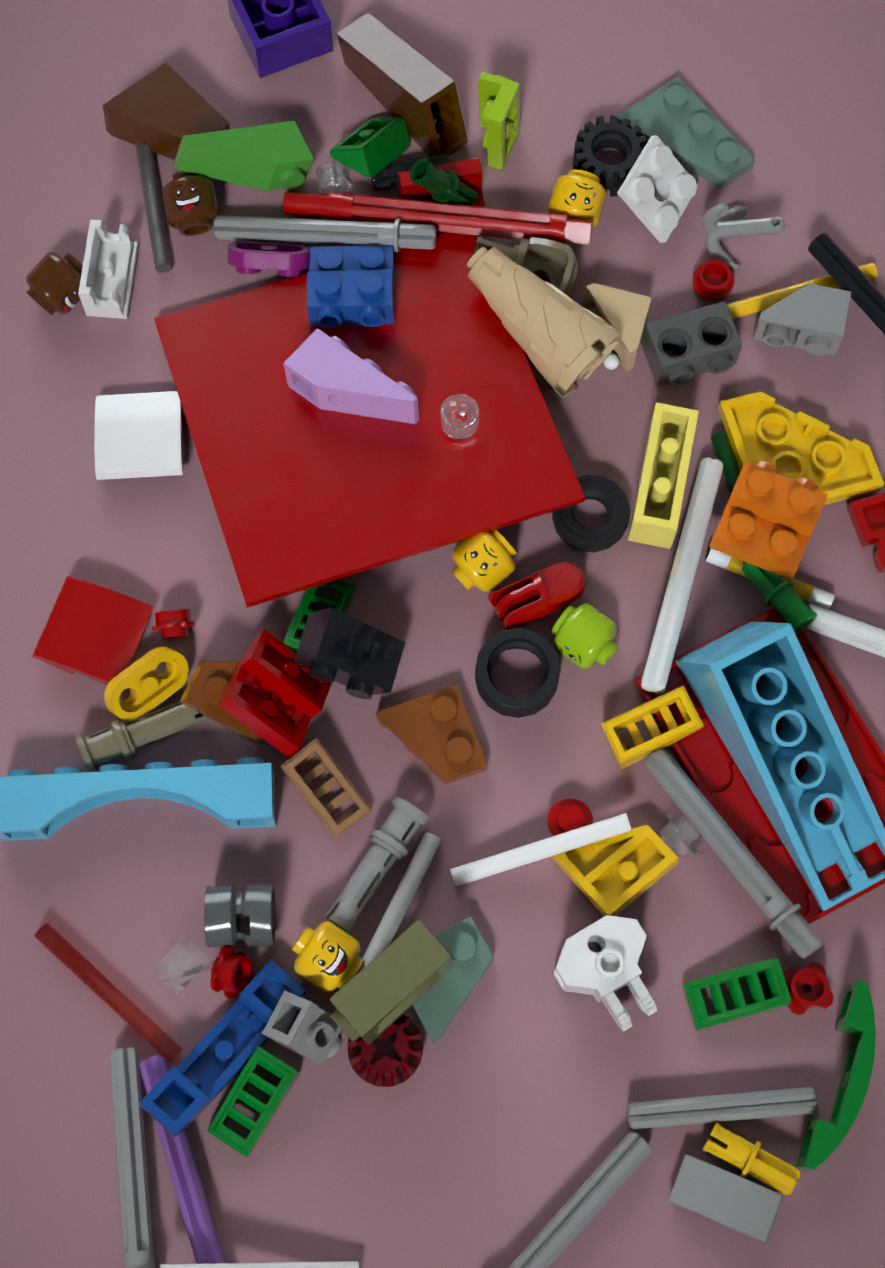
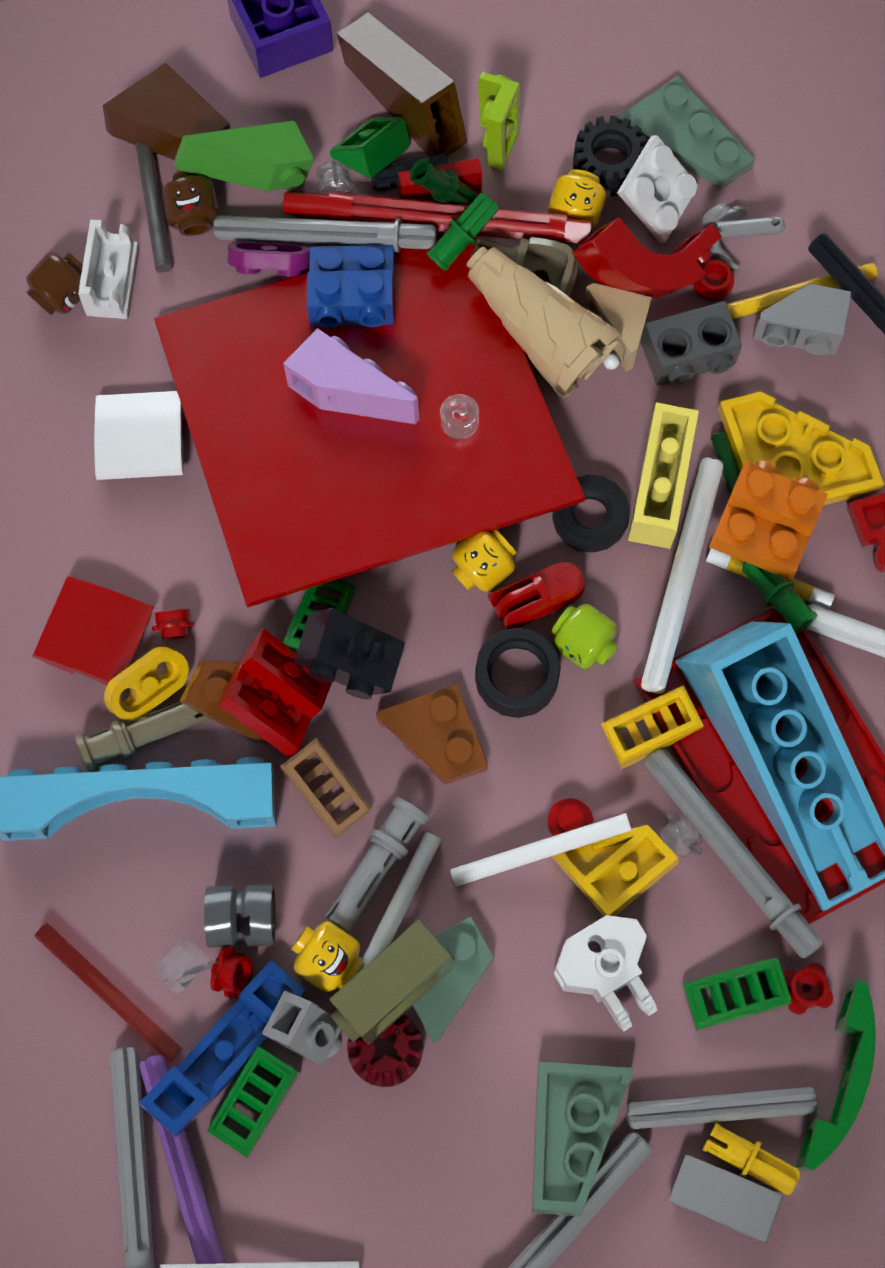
none -> green axle [426,193,499,271]
none -> sand green wing [531,1061,634,1216]
none -> red arch [572,217,722,300]

